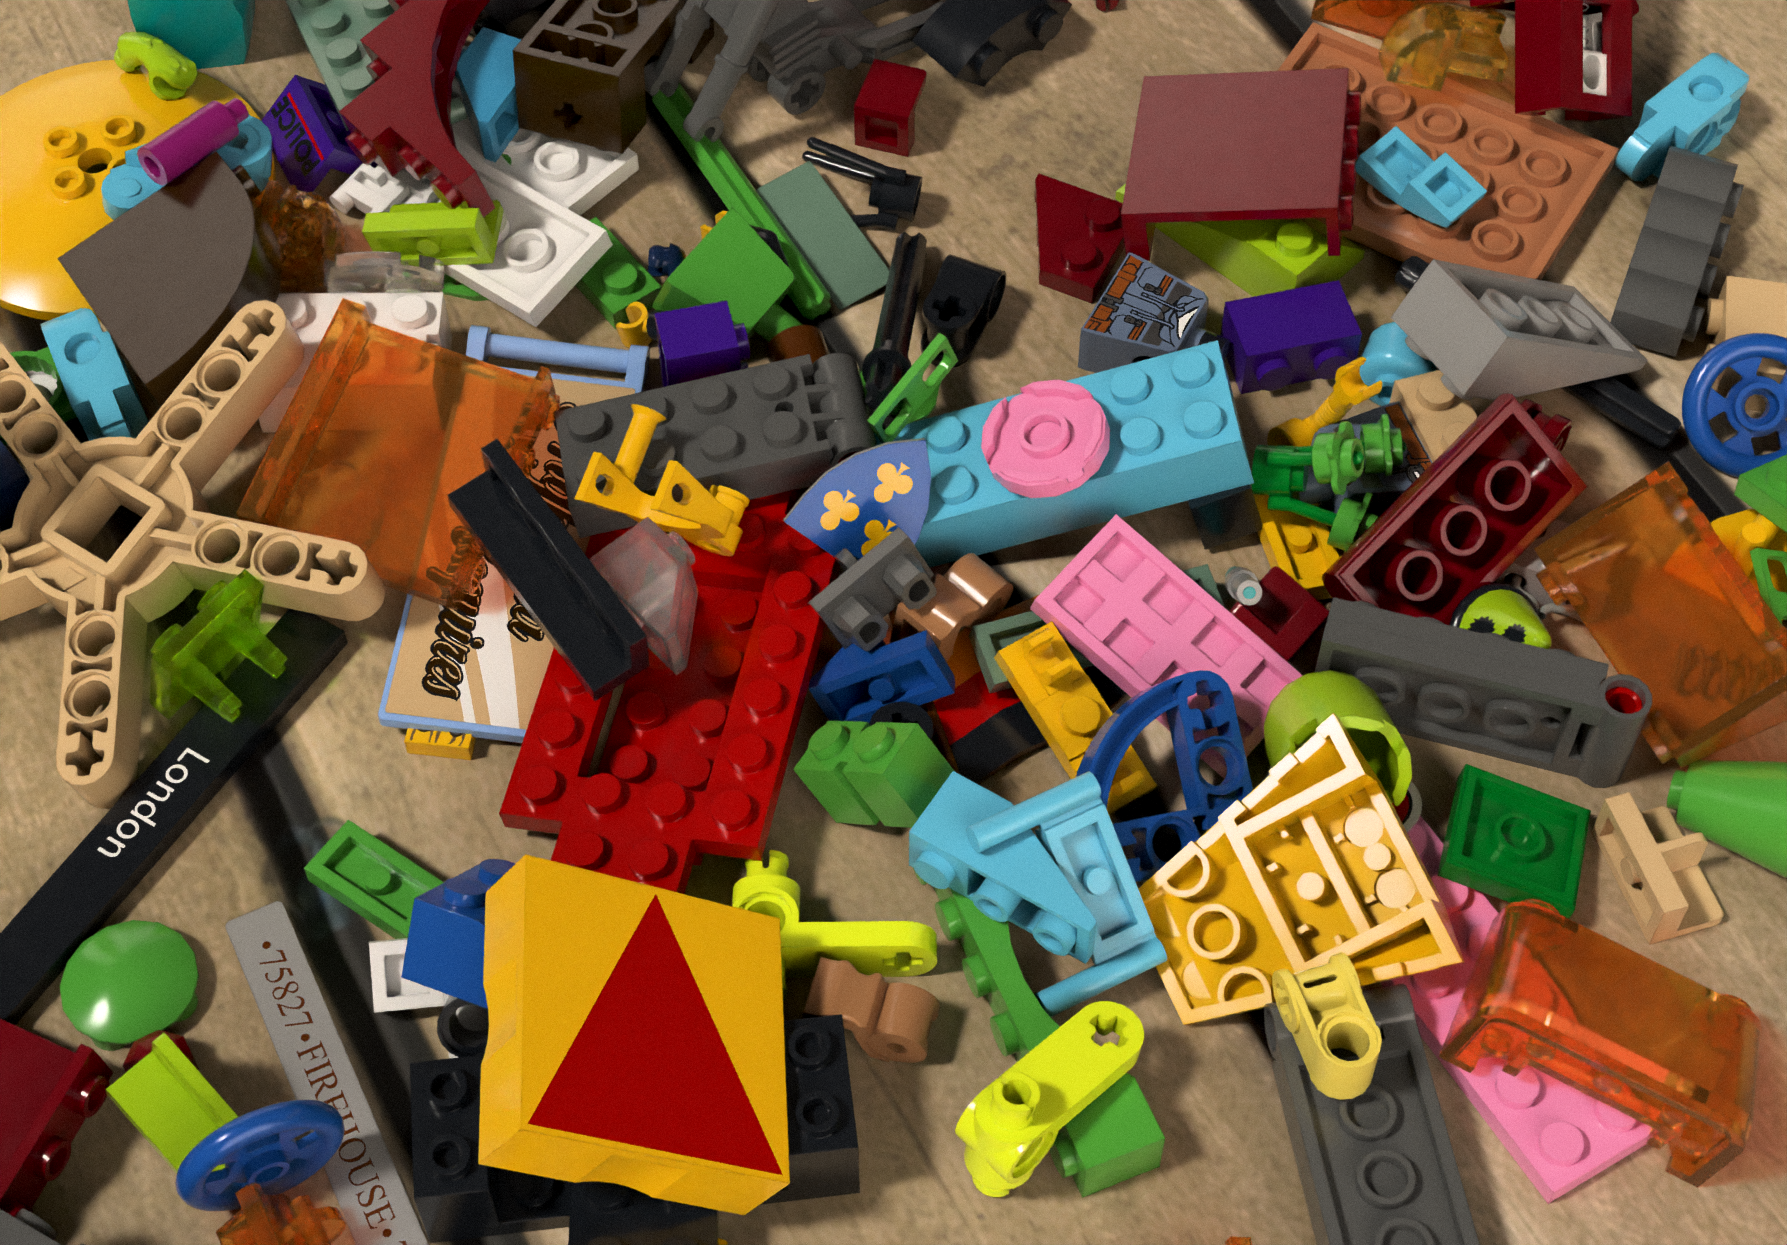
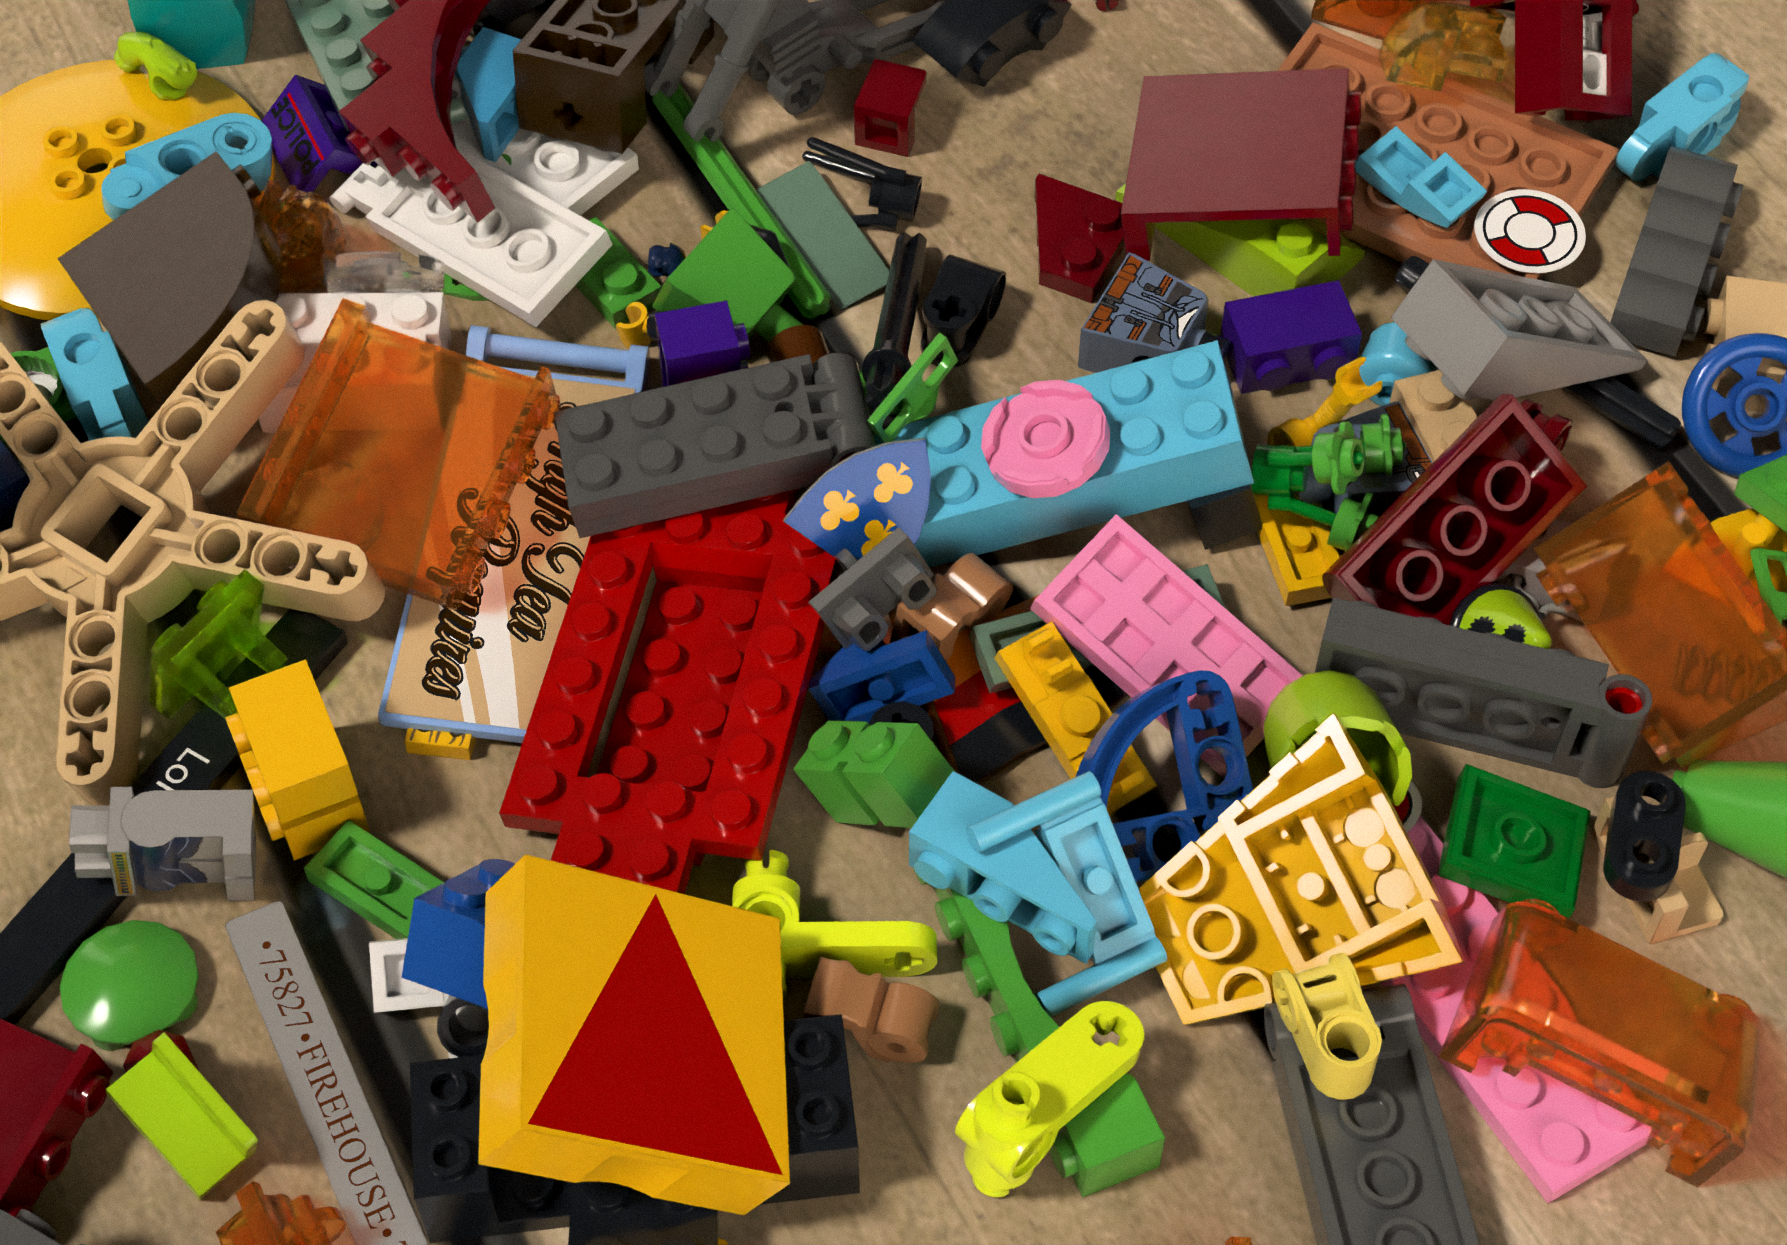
magenta cylinder [137,98,249,186] -> none
blue plate [175,1100,345,1211] -> none
lime panel [362,200,504,268] -> none
black fence [447,439,649,701] -> none
yellow piece [574,404,750,556] -> none
clear slope [589,517,698,675] -> none
light grey piece [1225,566,1262,606] -> none
dark red panel [1229,566,1330,662] -> none
none -> light grey hips [69,787,256,901]
none -> yellow piece [225,659,370,861]
none -> sticker [1474,189,1586,273]
none -> black plate [1603,771,1686,902]

